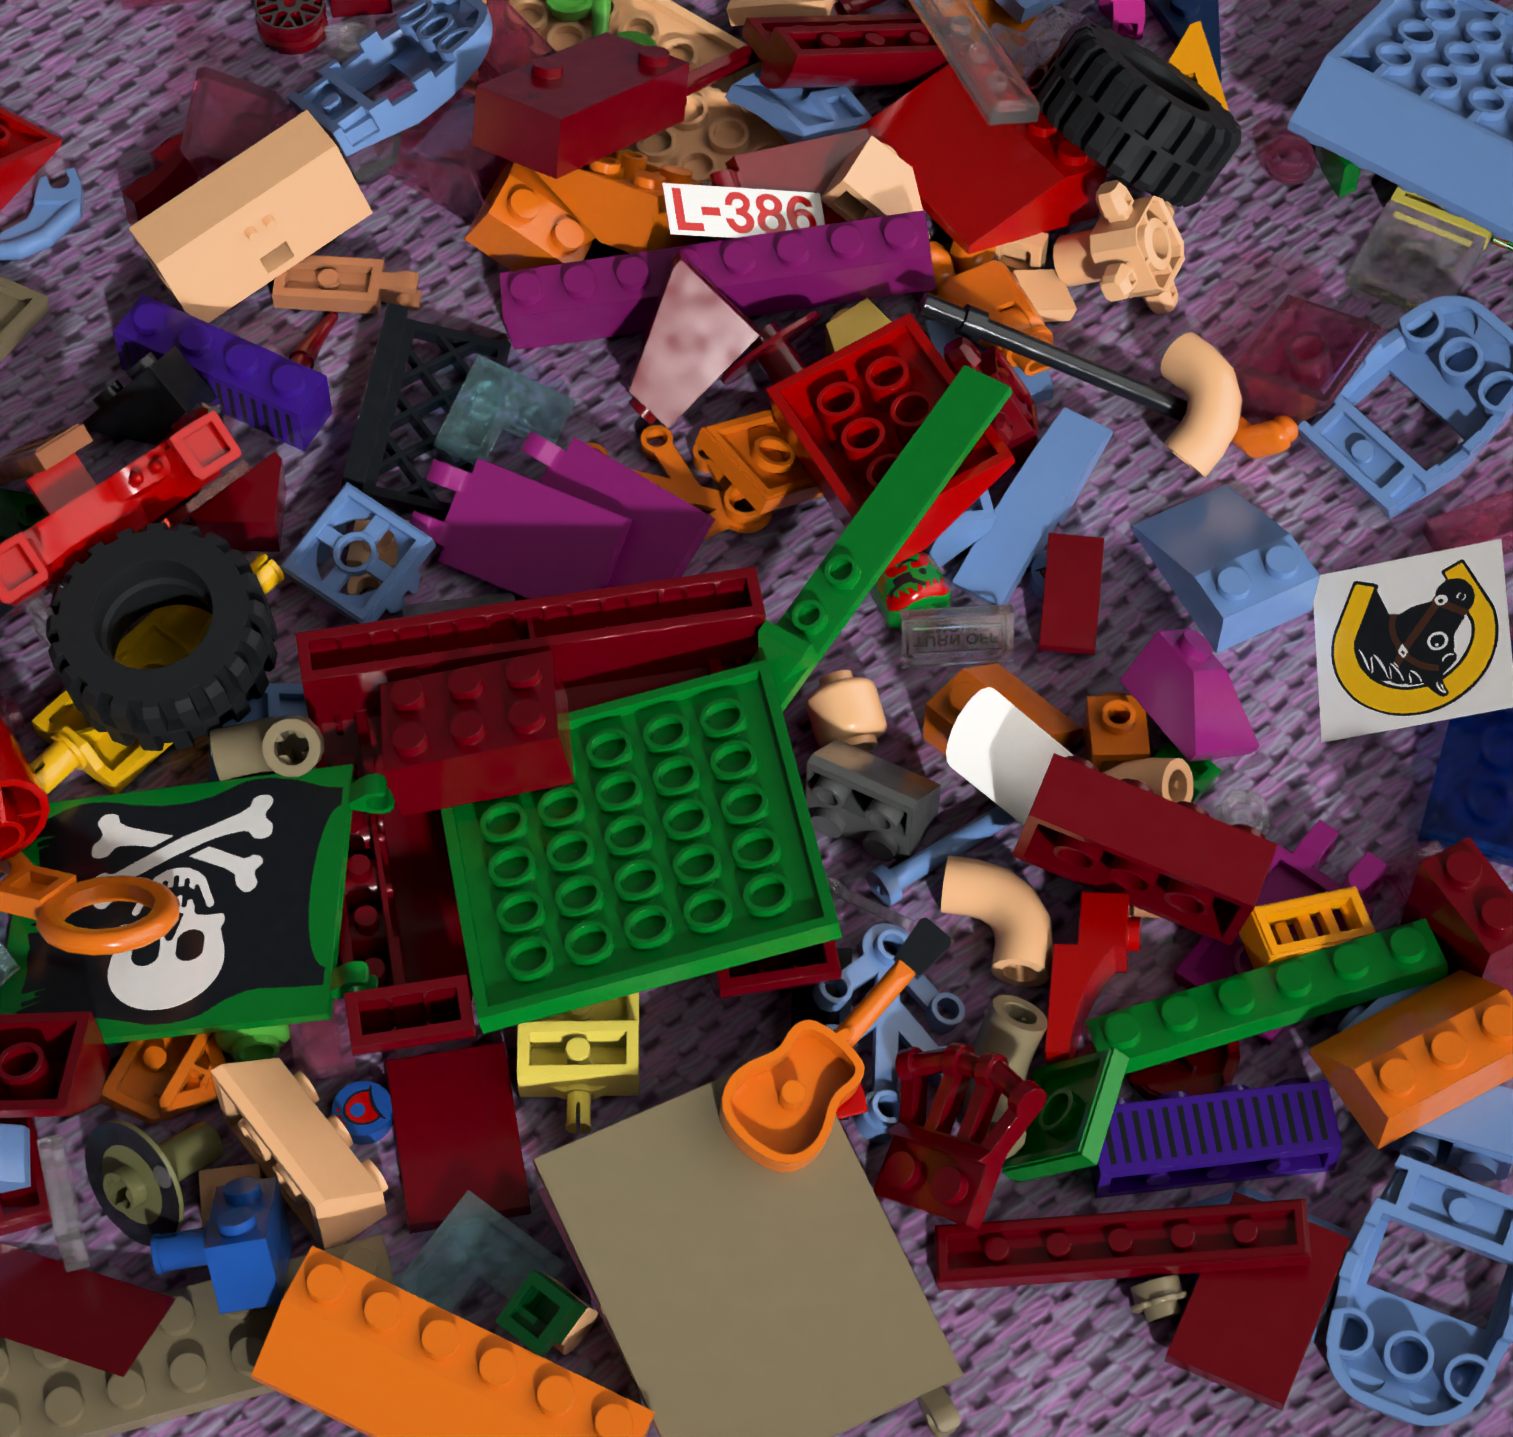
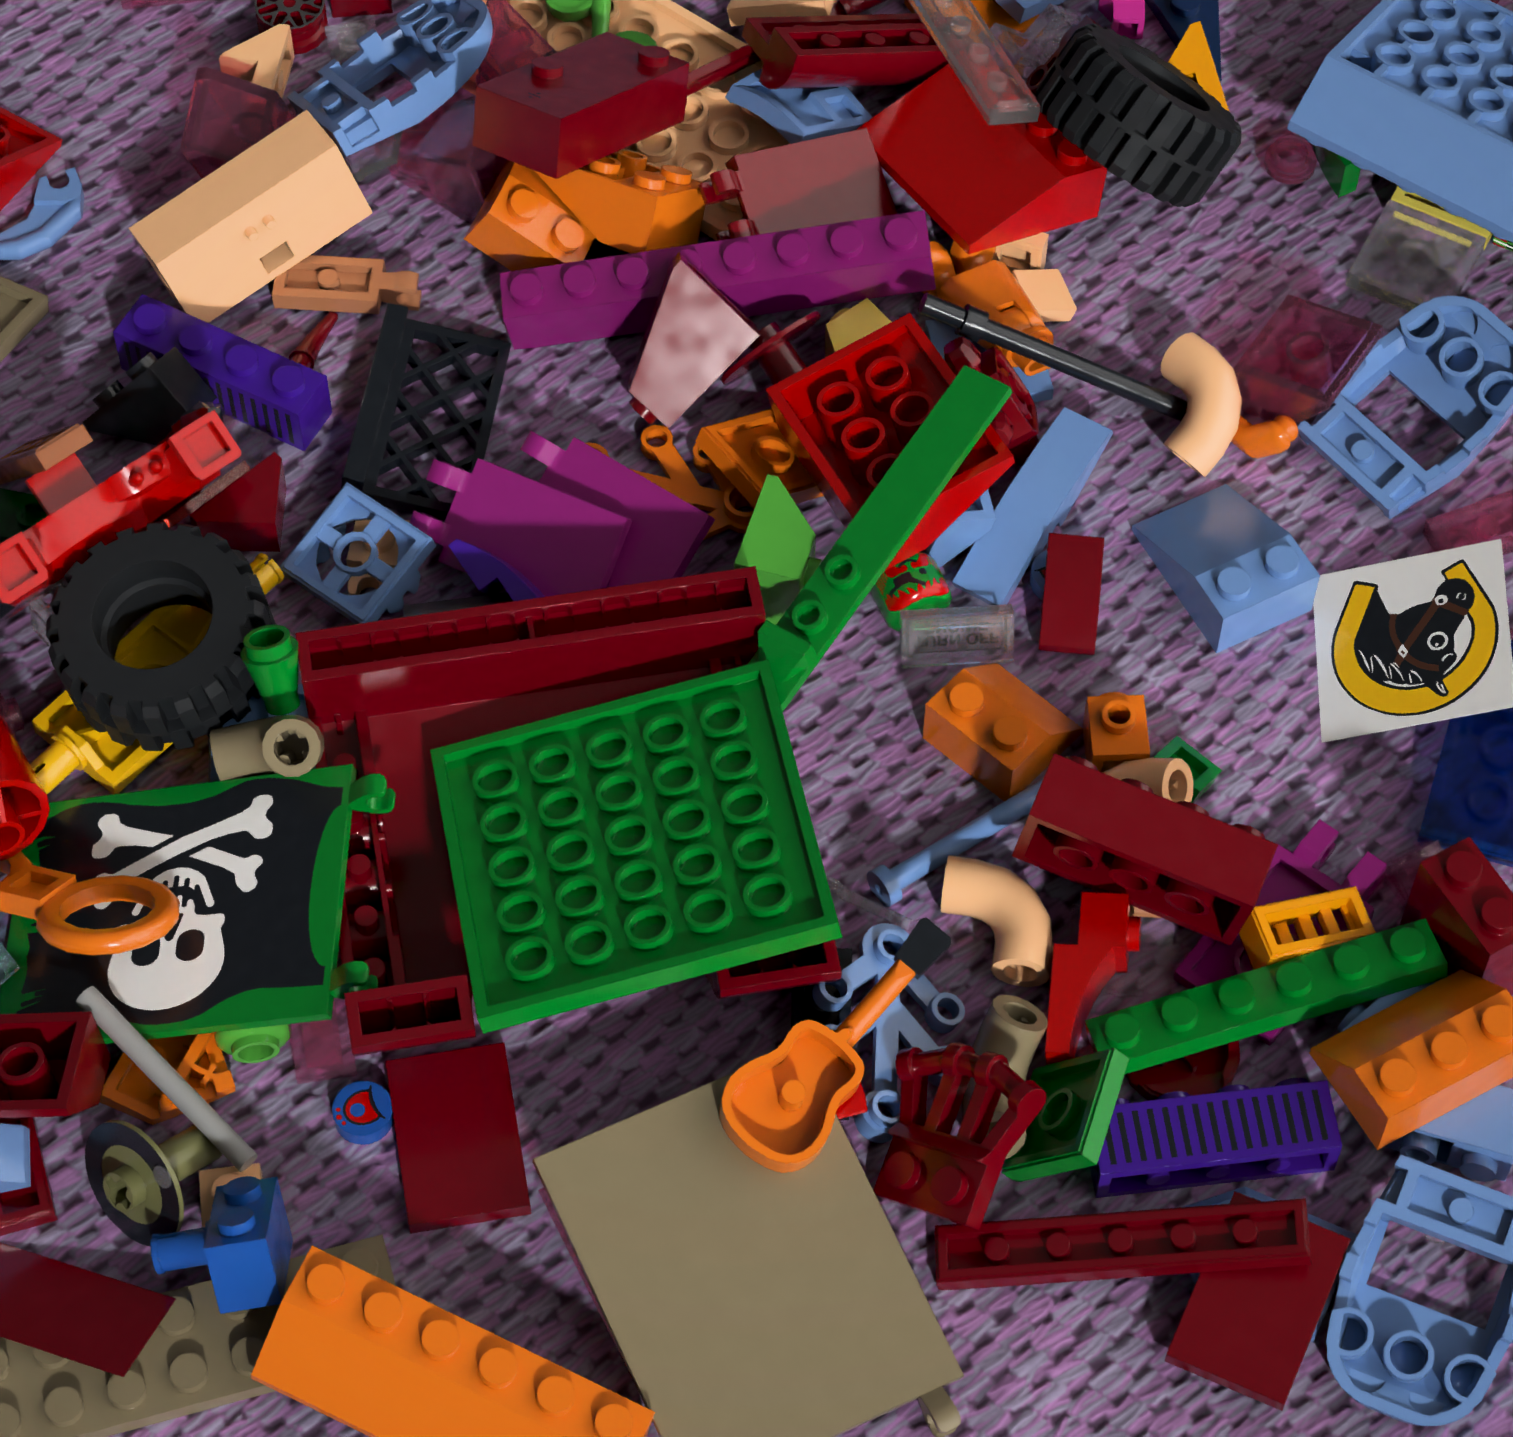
clear tile [37,1134,91,1272] -> none
dark red slope [122,125,205,226] -> none
light nougat slope [211,1058,388,1250] -> none
dark red brick [380,650,574,817] -> none
clear light blue plate [394,1190,567,1314] -> none
clear light blue plate [433,354,576,465] -> none
dark green leg [495,1269,598,1357] -> none
light yellow plate [517,992,640,1134] -> none
white sticker [662,183,825,238] -> none
light nougat head [806,670,887,752] -> none
dark grey slope [806,739,941,862] -> none
light nougat slope [821,135,930,239] -> none
white sticker [946,687,1074,826] -> none
light nougat piece [1053,180,1185,315] -> none
magenta slope [1119,628,1259,762] -> none
dark tan plate [1130,1275,1190,1323] -> none
clear plate [1213,789,1270,836] -> none
none -> light grey bar [76,986,258,1172]
none -> light nougat slope [219,24,295,134]
none -> green cone [240,625,300,716]
none -> dark purple slope [448,539,545,601]
none -> bright green slope [734,474,823,625]

